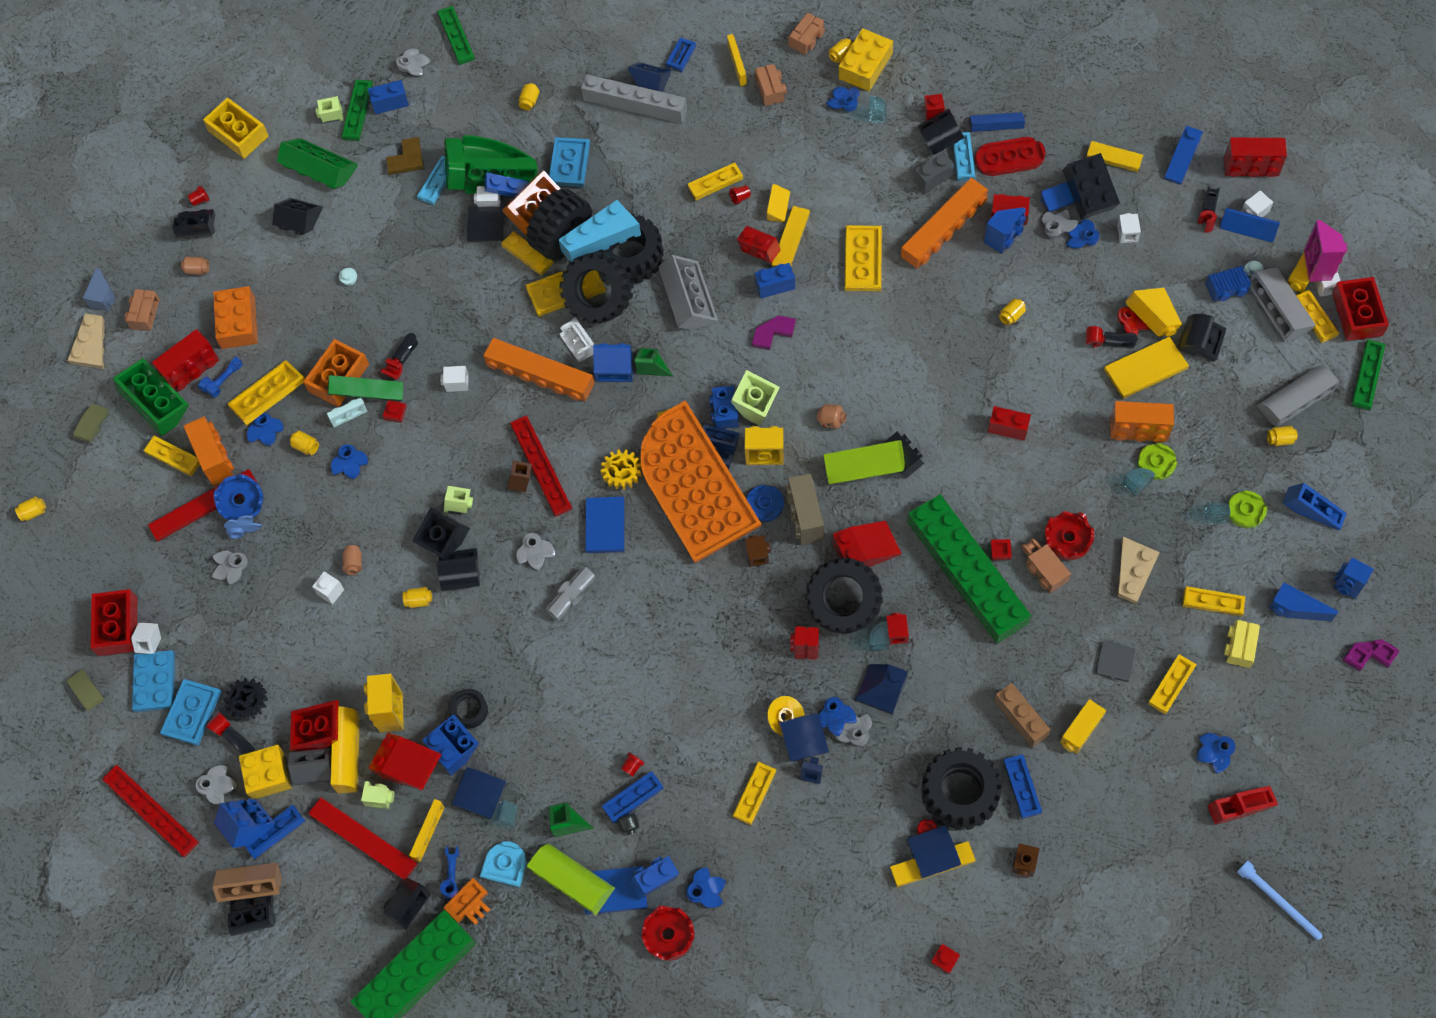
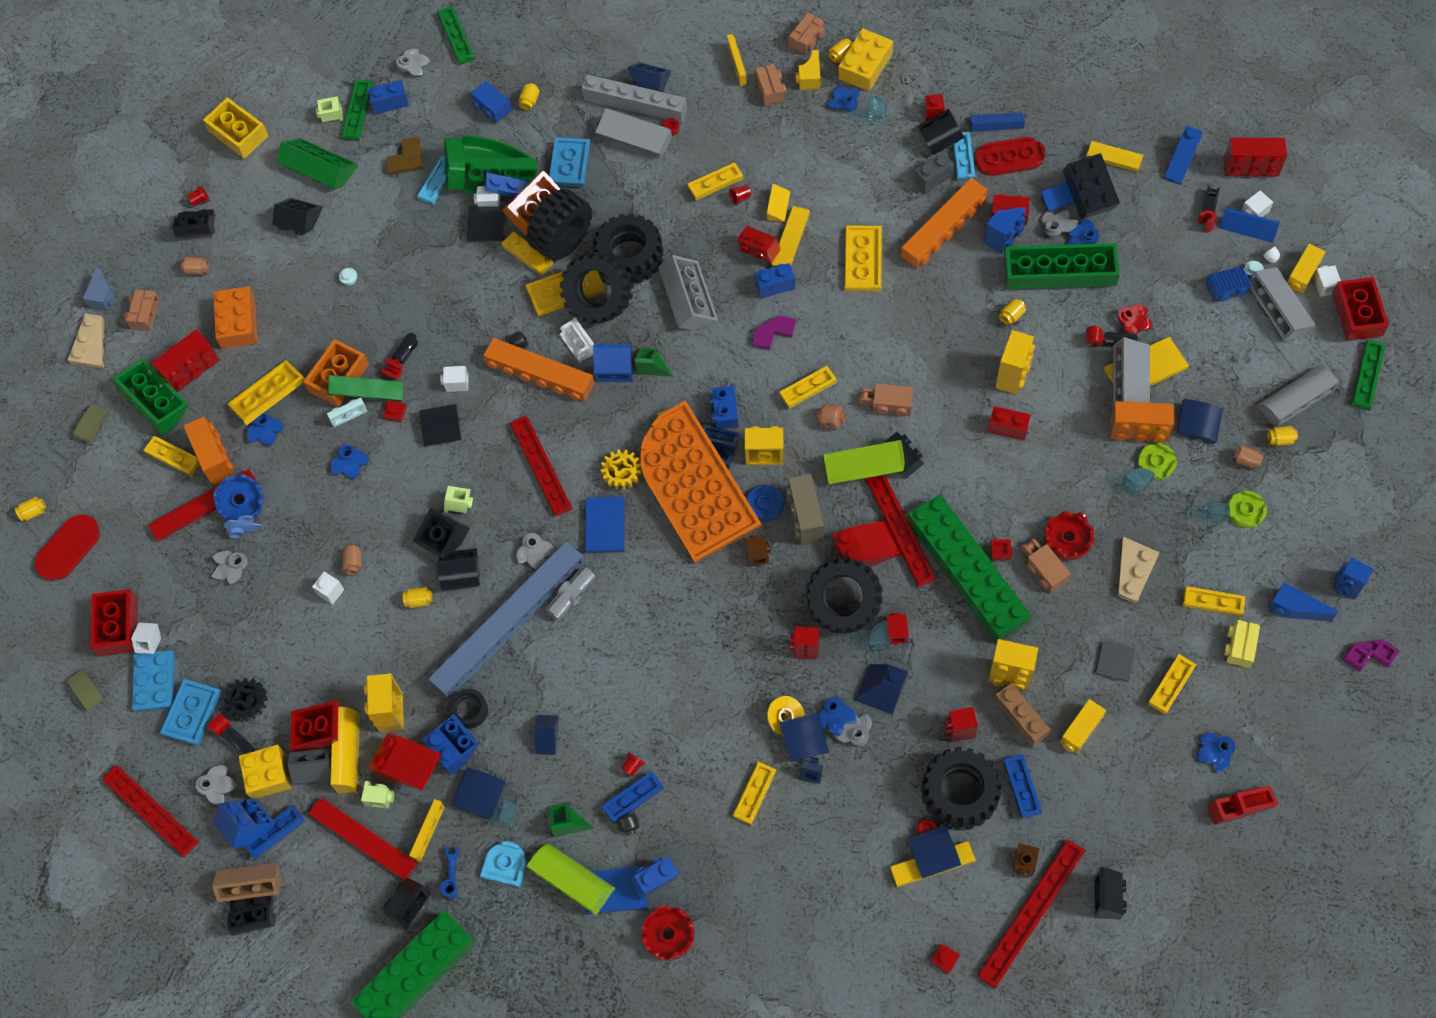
blue brick [198,356,243,398] -> none
yellow brick [290,431,319,455] -> none
orange hinge [443,878,490,925] -> none
reddish brown brick [507,460,532,492] -> none
medium azure wedge [559,200,641,262] -> none
blue tile [666,37,696,73] -> none
blue plate [686,867,726,908] -> none
yellowish green slope [731,370,780,426] -> none
white brick [1117,213,1141,243] -> none
yellow slope [1125,288,1182,337] -> none
black brick [1178,314,1227,362] -> none
light blue piece [1236,861,1322,940] -> none
blue slope [1282,483,1347,530] -> none
yellow tile [1296,290,1339,343] -> none
dark pink slope [1303,220,1347,282] -> none
none -> red tile [35,514,100,581]
none -> black slope [419,404,462,447]
none -> sand blue brick [429,541,585,700]
none -> blue brick [471,81,512,123]
none -> pearl dark grey piece [509,331,528,349]
none -> dark blue slope [534,715,559,755]
none -> light grey brick [595,108,672,155]
none -> red tile [662,118,680,136]
none -> yellow plate [779,366,837,409]
none -> yellow arch [795,50,820,90]
none -> nougat brick [859,383,913,417]
none -> red tile [864,474,936,587]
none -> red brick [944,707,978,742]
none -> red tile [977,839,1086,989]
none -> yellow brick [988,639,1038,691]
none -> yellow brick [996,330,1036,395]
none -> green brick [1004,243,1120,290]
none -> black slope [1094,867,1127,920]
none -> light grey brick [1113,337,1150,407]
none -> dark blue slope [1176,399,1223,444]
none -> nougat brick [1233,445,1264,469]
none -> white hinge [1263,247,1280,263]

